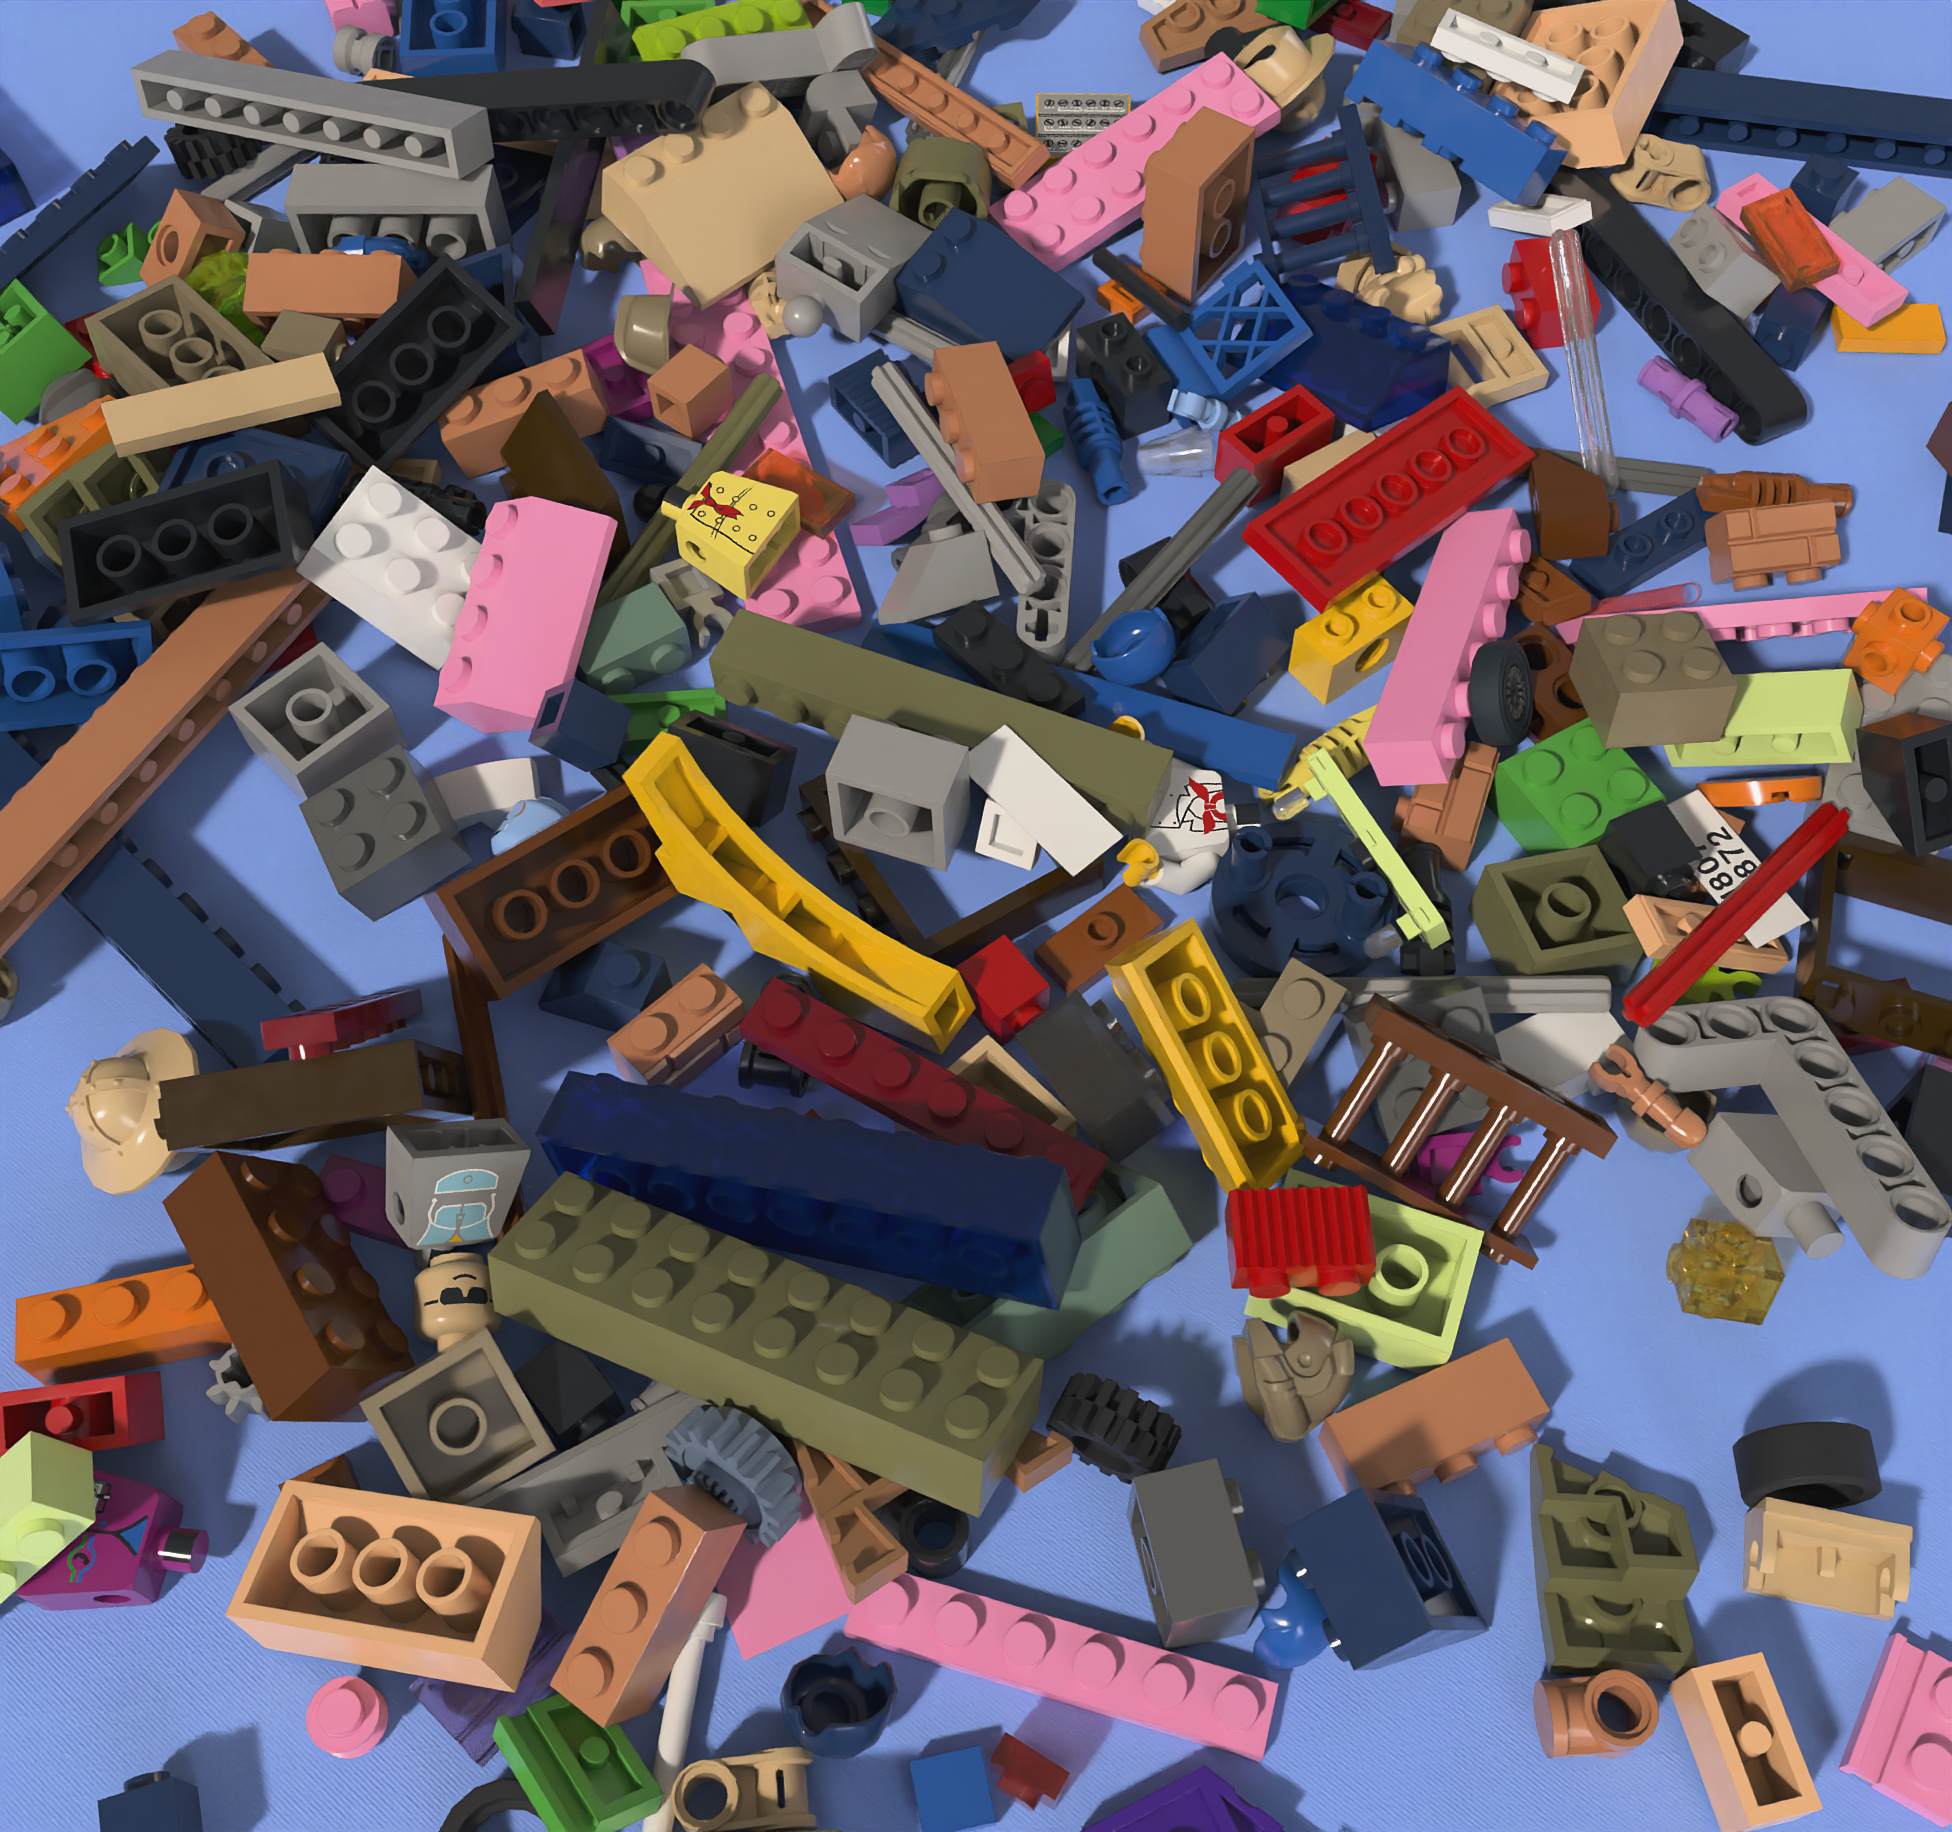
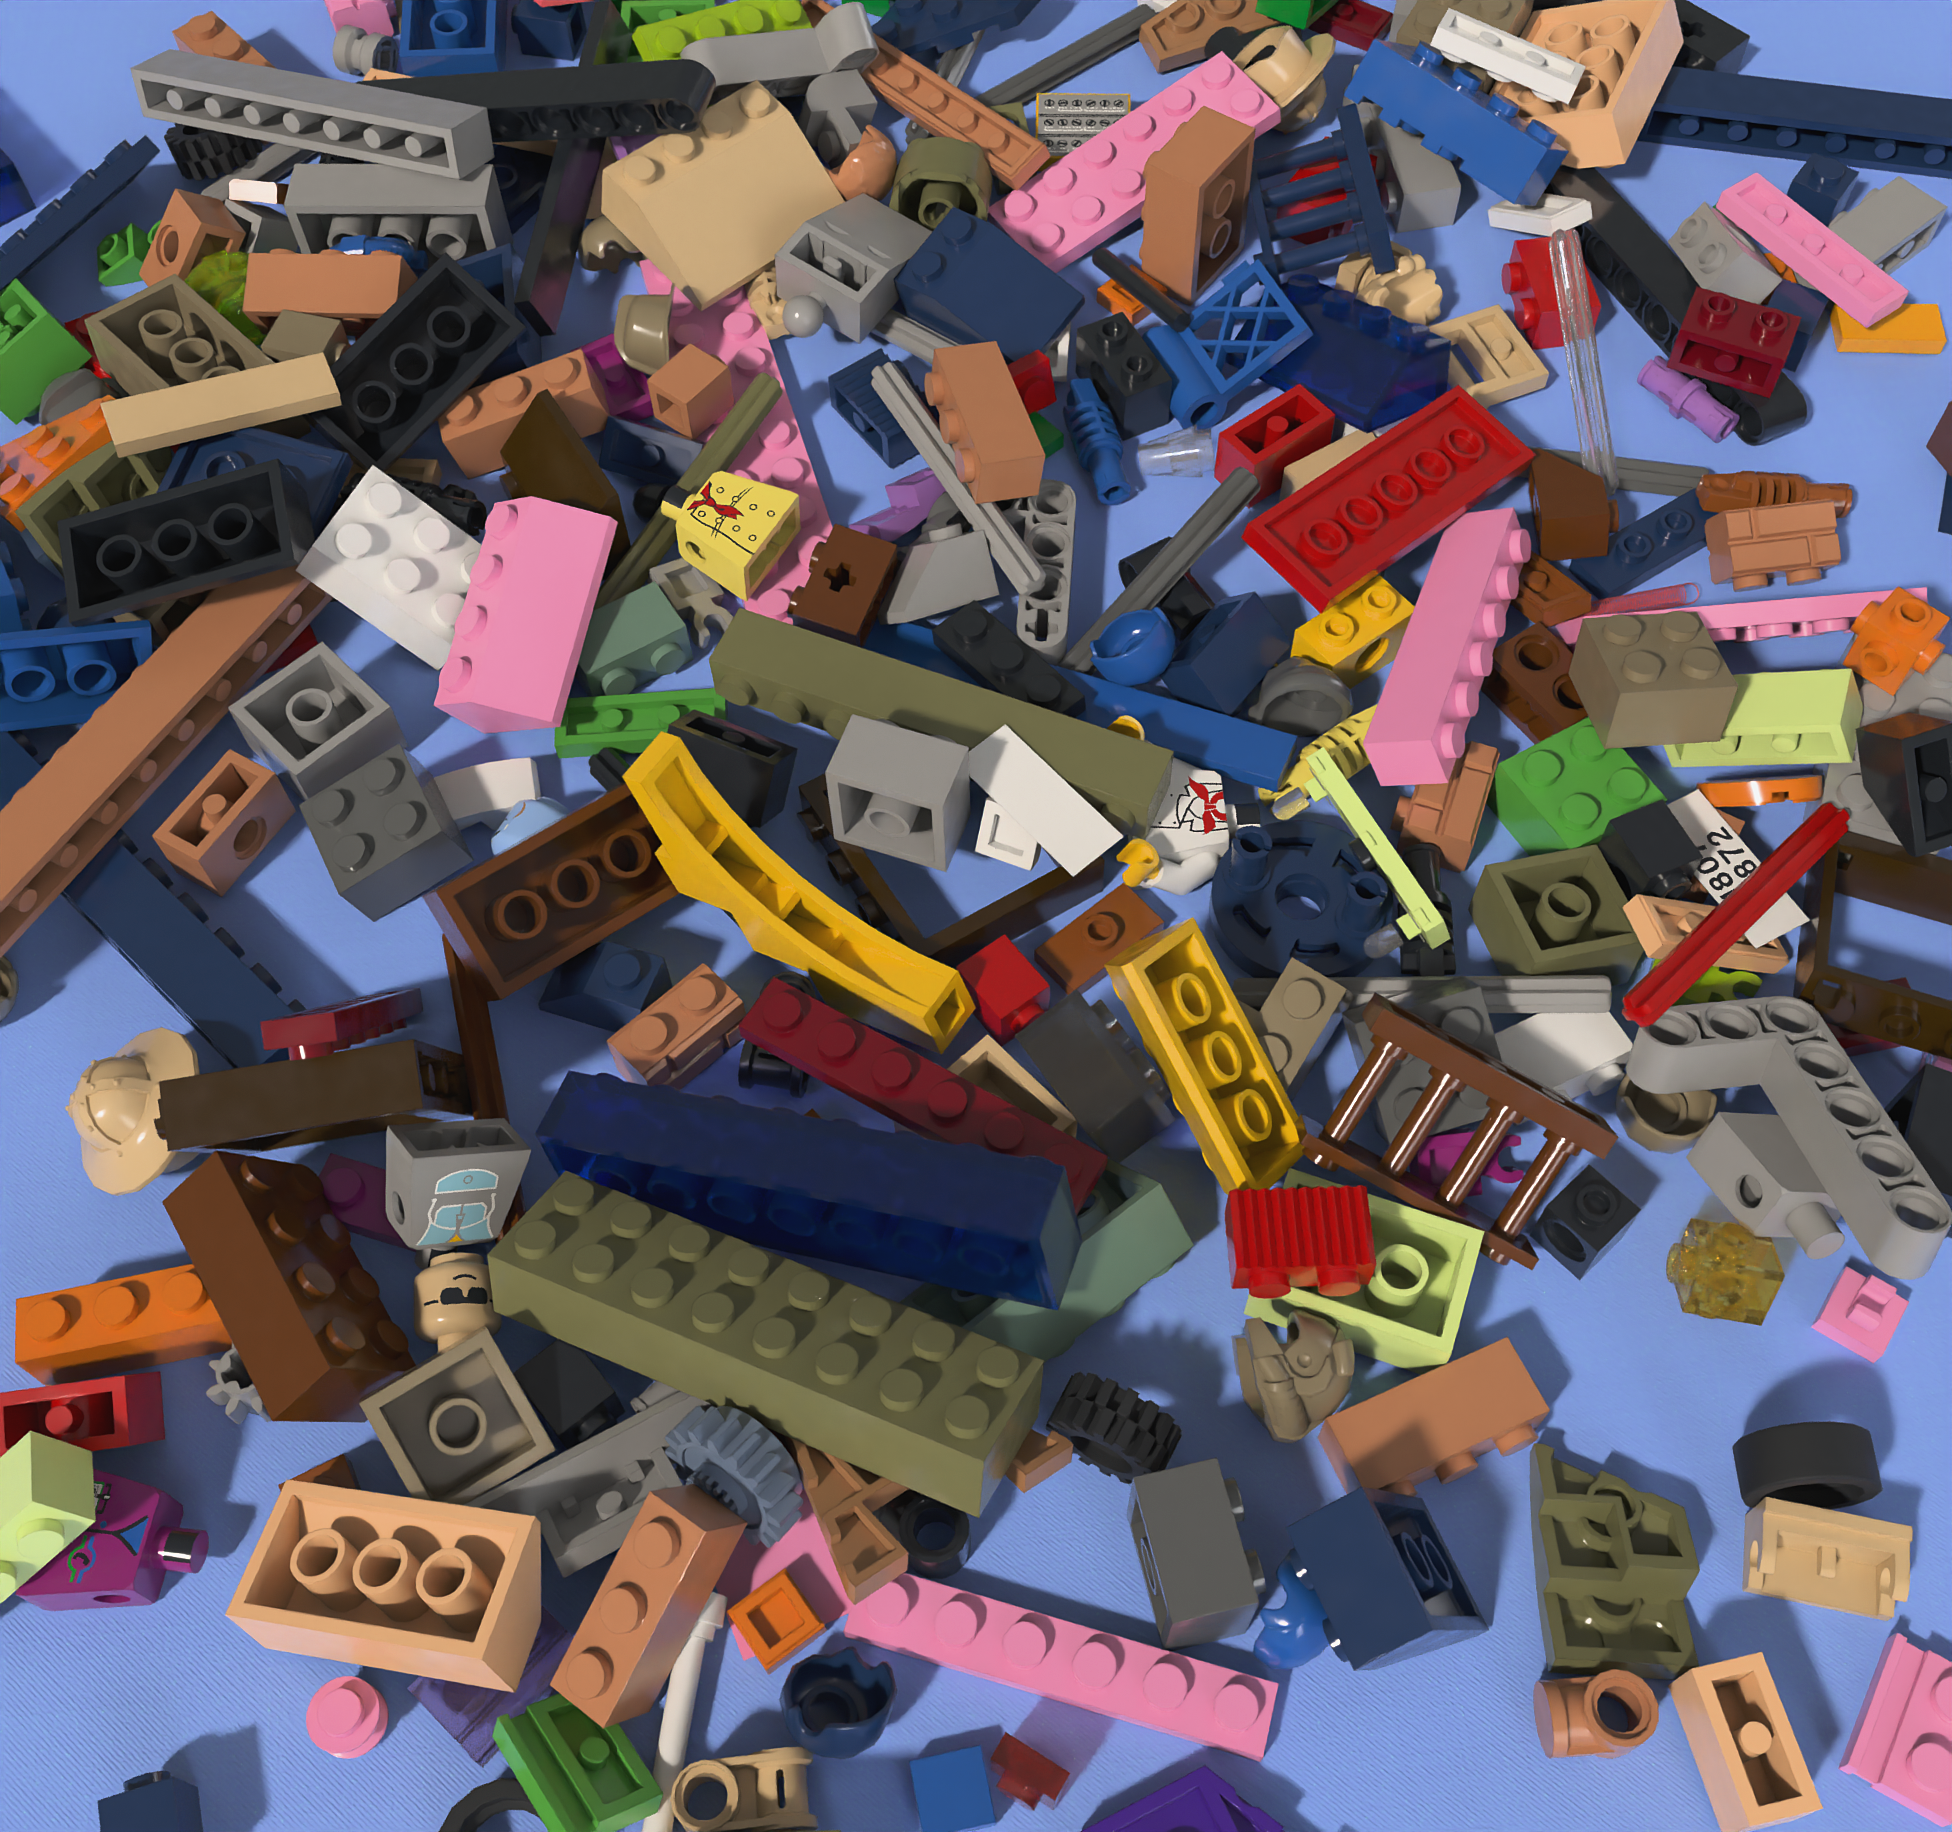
dark blue brick [528,679,633,772] -> none
clear orange tile [741,447,856,540] -> none
light blue piece [1167,389,1247,432] -> none
black bush [1470,640,1533,747] -> none
nougat piece [1588,1044,1707,1149] -> none
tan piece [1609,134,1711,212] -> none
clear orange tile [1739,187,1841,293] -> none
none -> nougat brick [152,749,296,897]
none -> tile [229,179,289,204]
none -> orange tile [727,1568,827,1675]
none -> reddish brown brick [787,523,897,648]
none -> dark grey axle [974,4,1156,107]
none -> dark grey hat [1248,656,1354,737]
none -> black brick [1530,1164,1641,1280]
none -> dark red brick [1666,287,1802,398]
none -> bright pink tile [1811,1266,1909,1364]

